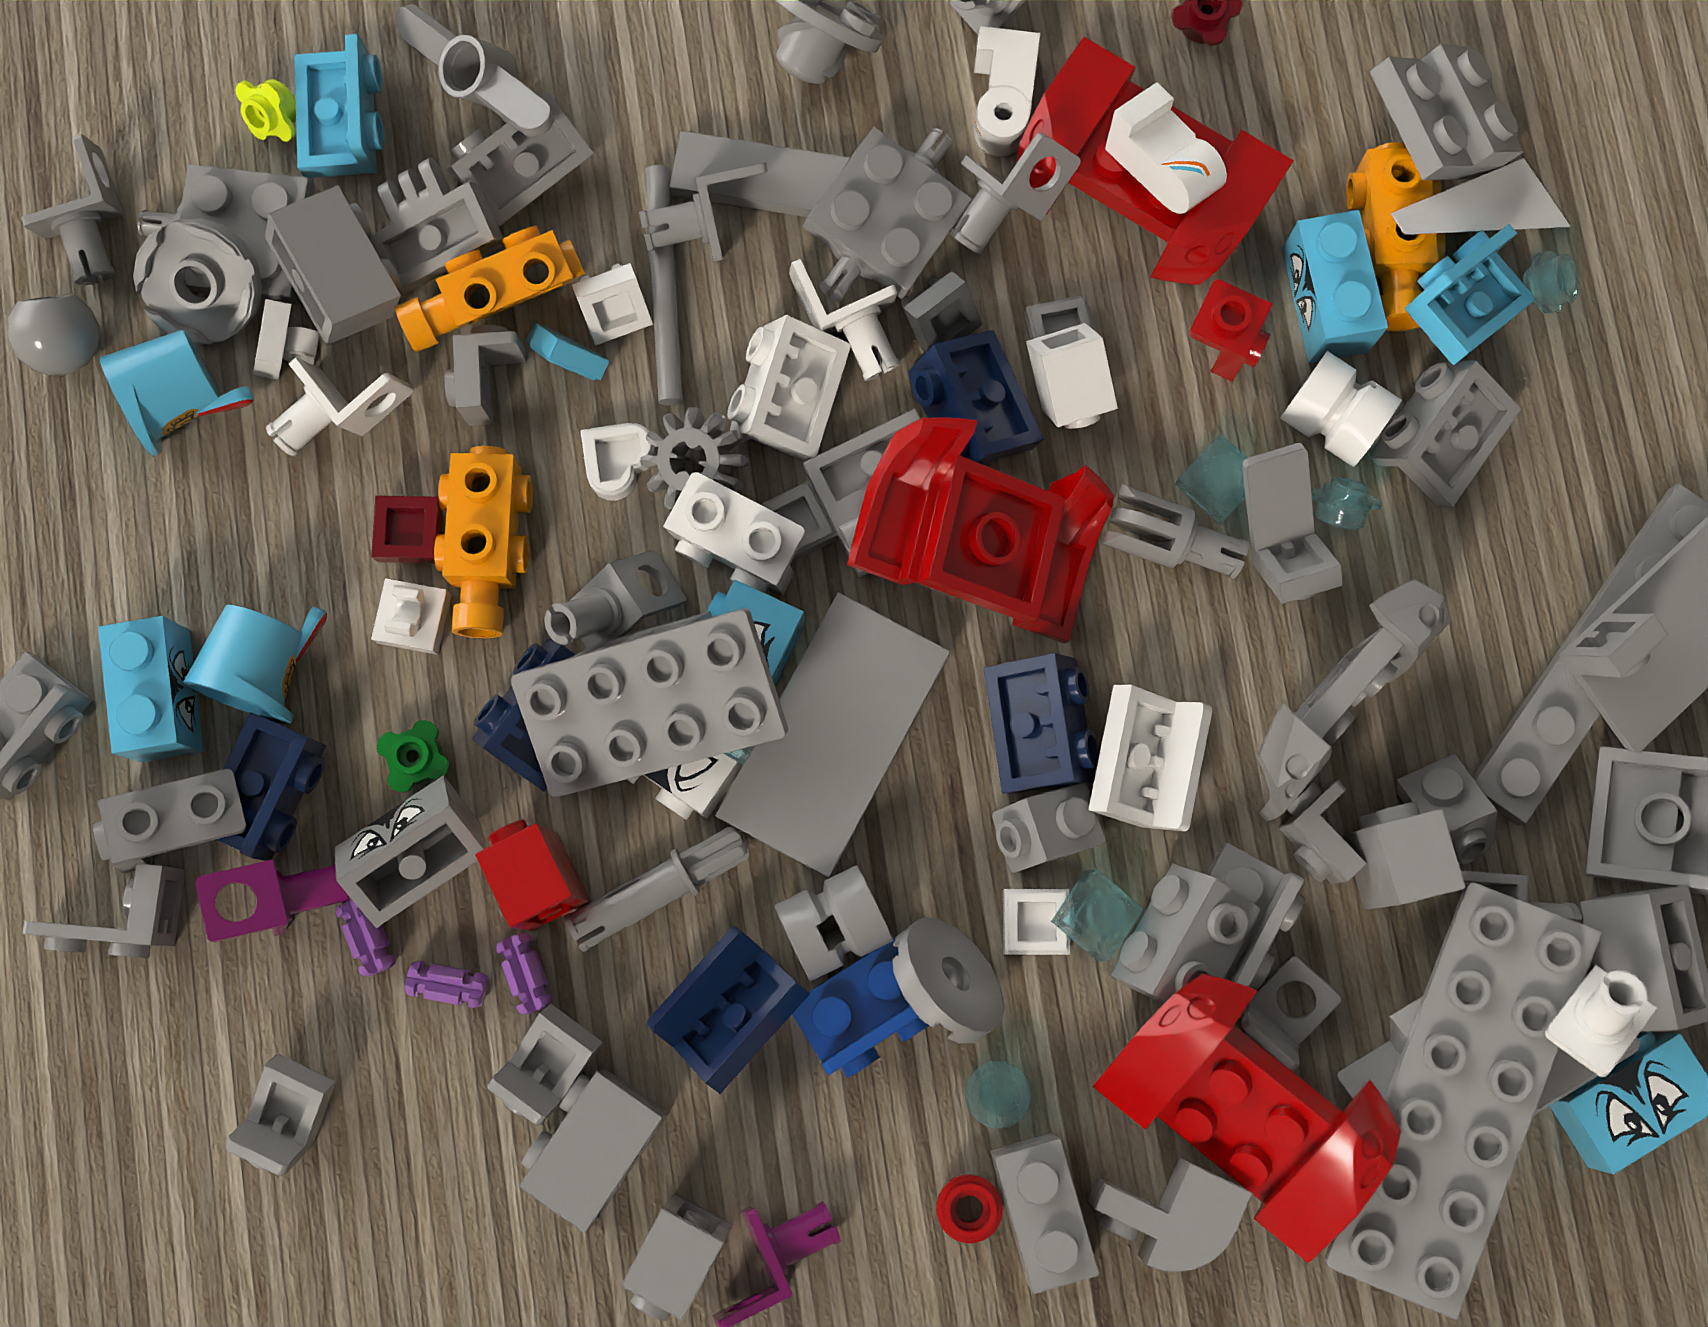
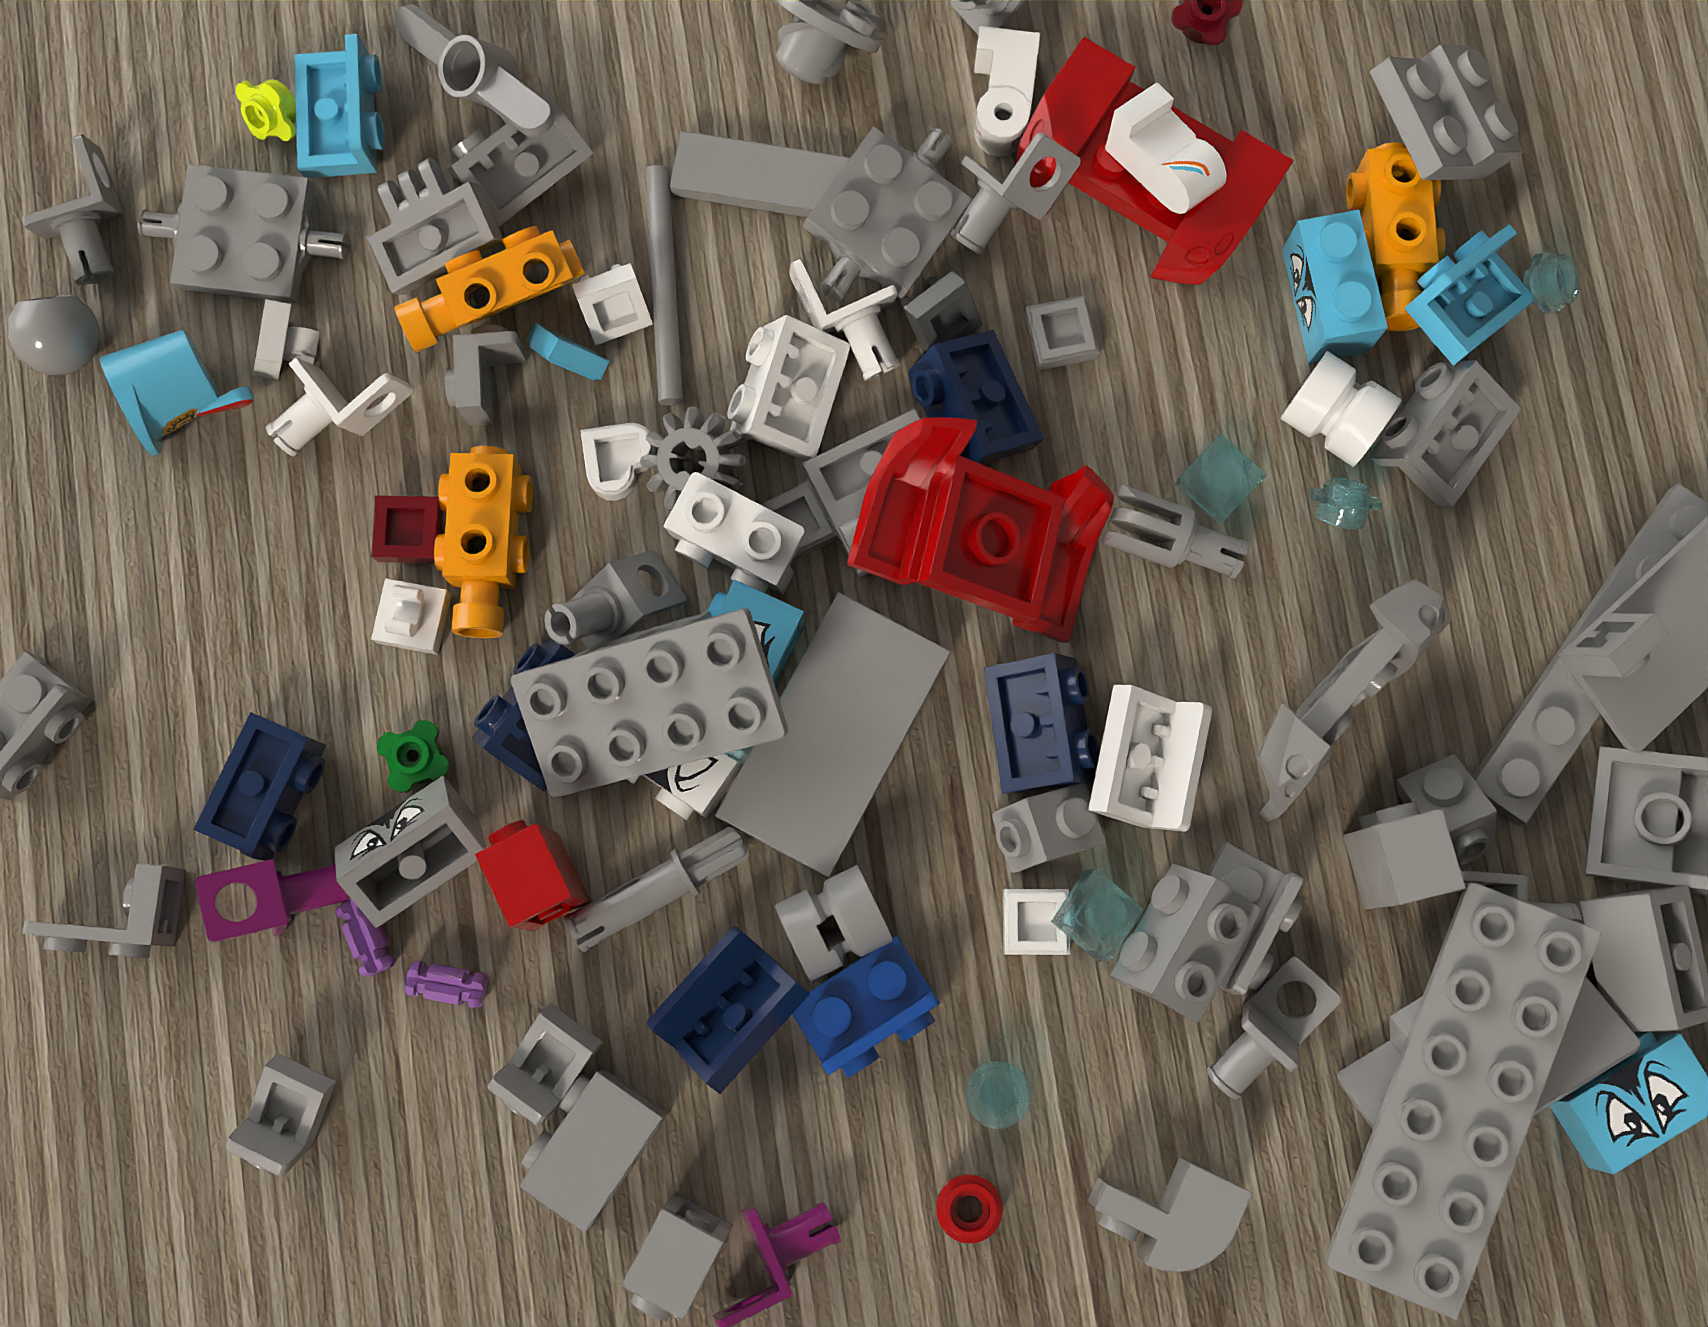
light grey bracket [93,769,247,873] -> none
medium azure brick [98,616,204,762] -> none
light grey tile [133,218,263,345] -> none
medium azure hat [183,605,327,725] -> none
light grey brick [265,186,402,346] -> none
medium lavender piece [496,933,553,1014] -> none
light grey bracket [639,162,768,262] -> none
light grey tile [892,917,1005,1043] -> none
light grey brick [990,1133,1099,1294] -> none
white brick [1026,323,1118,429] -> none
red piece [1092,974,1401,1264] -> none
red bracket [1189,279,1273,382] -> none
light grey bracket [1242,443,1343,604] -> none
light grey bracket [1278,779,1367,885] -> none
white sticker [1391,158,1571,235] -> none
white bracket [1545,965,1657,1077] -> none

